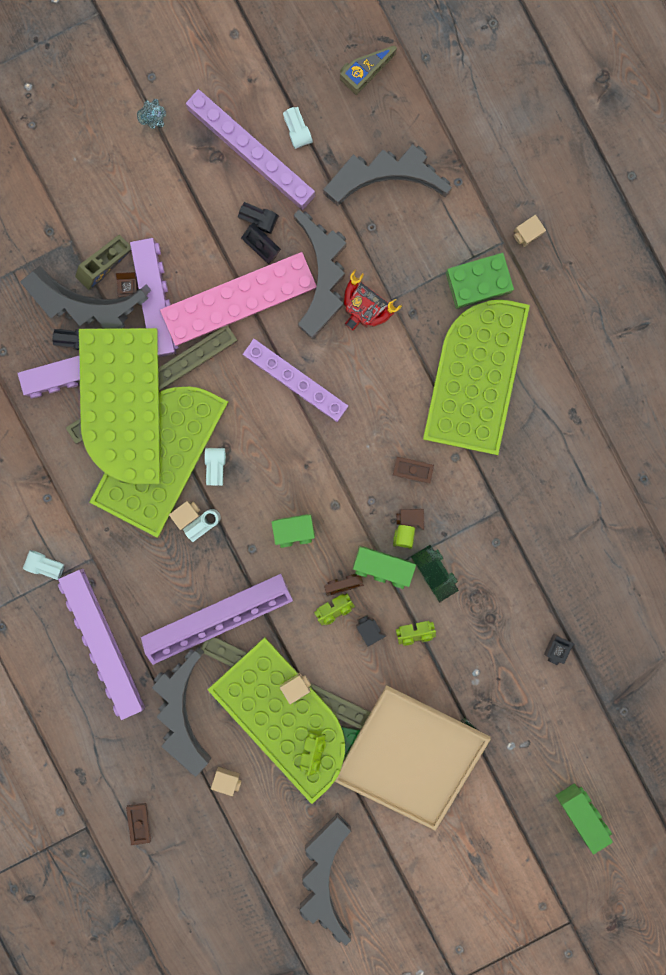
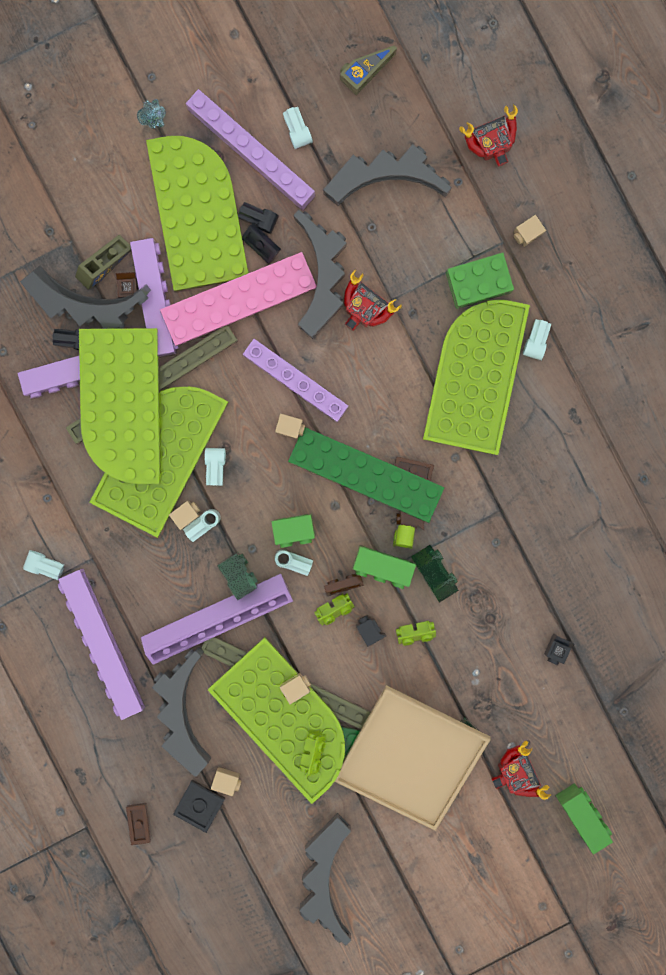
none -> lime plate [146,136,249,292]
none -> black plate [173,780,225,833]
none -> clear green brick [217,551,258,601]
none -> tan brick [275,414,305,439]
none -> light aqua piece [275,549,313,576]
none -> green plate [288,427,445,523]
none -> torso [459,104,518,167]
none -> torso [491,741,551,800]
none -> light aqua piece [523,319,551,360]

